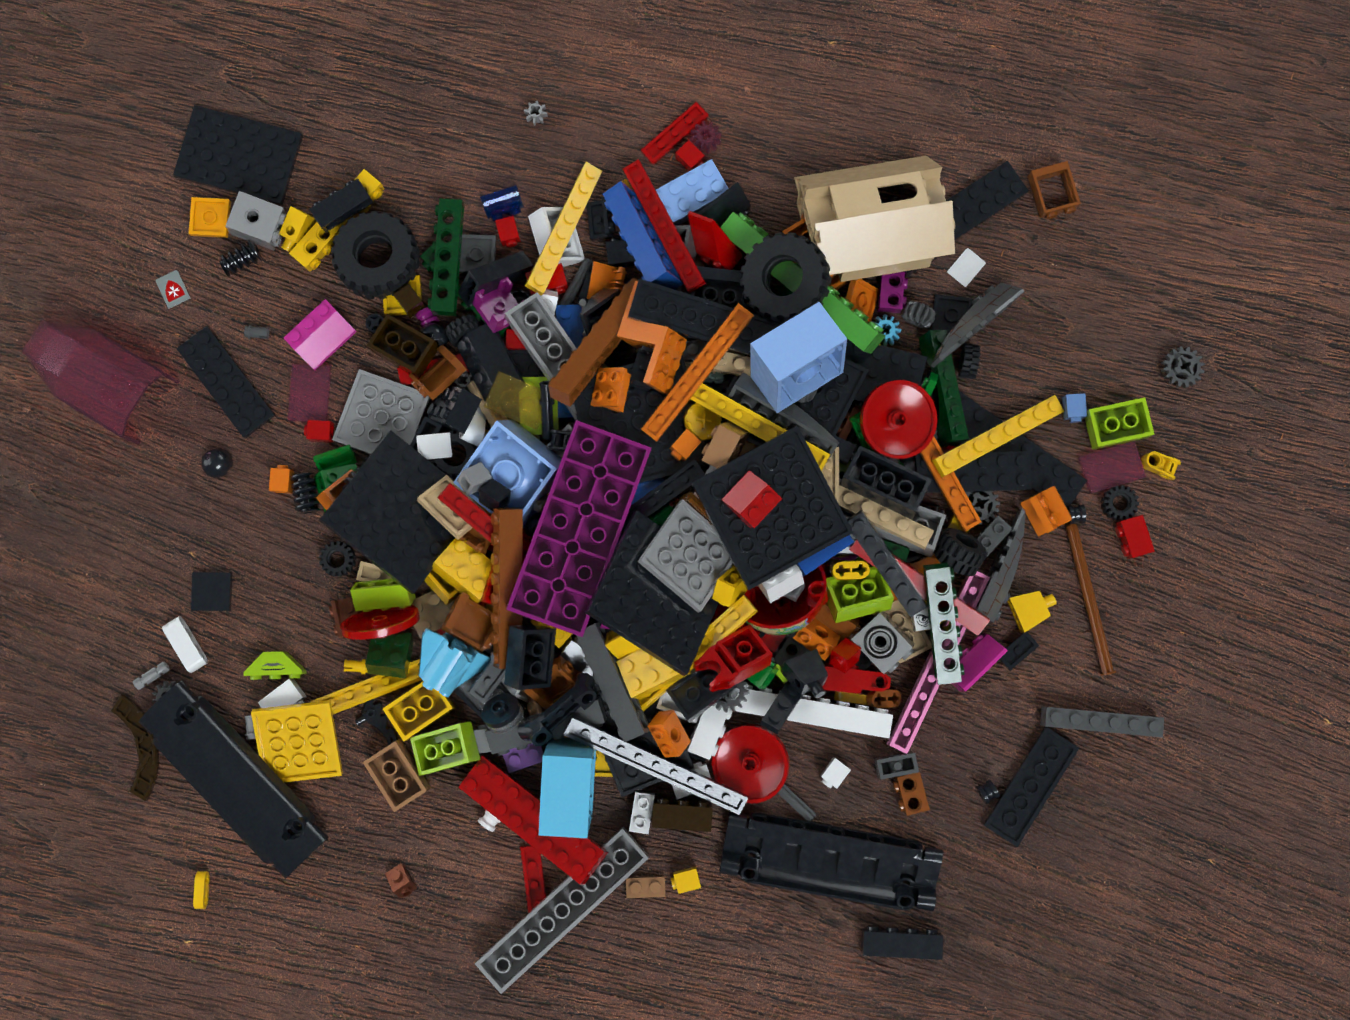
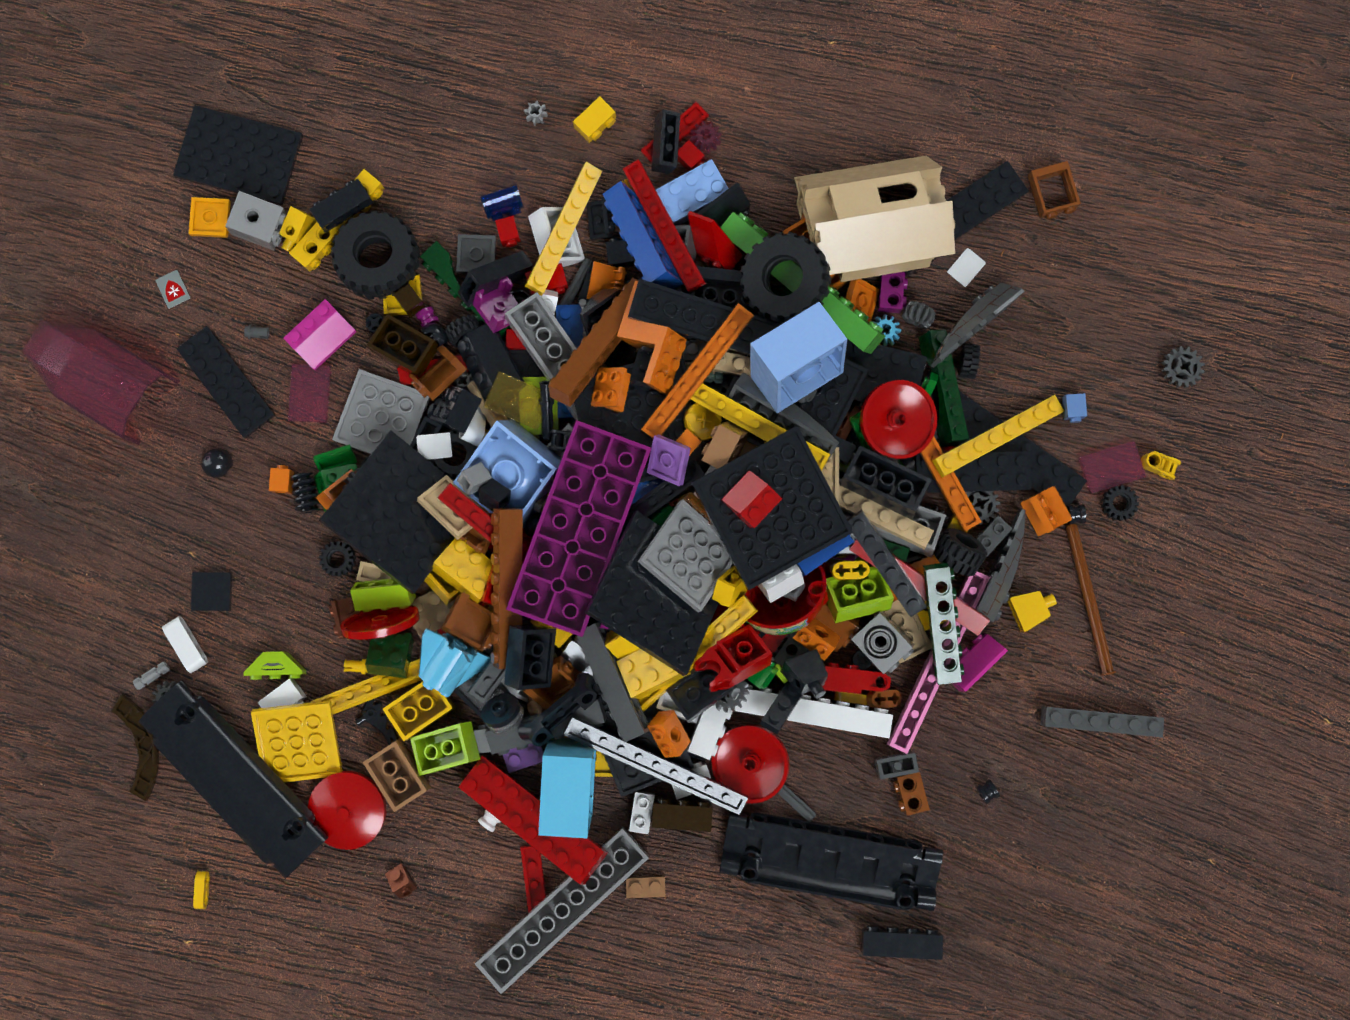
black piece [219,240,263,277] -> none
light grey pin [244,715,256,740] -> none
red brick [304,420,335,443] -> none
dark green brick [428,198,465,316] -> none
yellow brick [671,866,701,894] -> none
white brick [820,757,851,789] -> none
red brick [829,638,861,673] -> none
white brick [911,607,930,632] -> none
black tile [931,294,973,334] -> none
black plate [983,727,1079,848] -> none
black plate [999,632,1040,671] -> none
lime brick [1085,397,1155,450] -> none
red brick [1115,515,1155,559] -> none
none -> red dish [308,771,386,850]
none -> yellow brick [573,96,616,143]
none -> medium lavender plate [647,434,691,486]
none -> black brick [651,109,680,174]

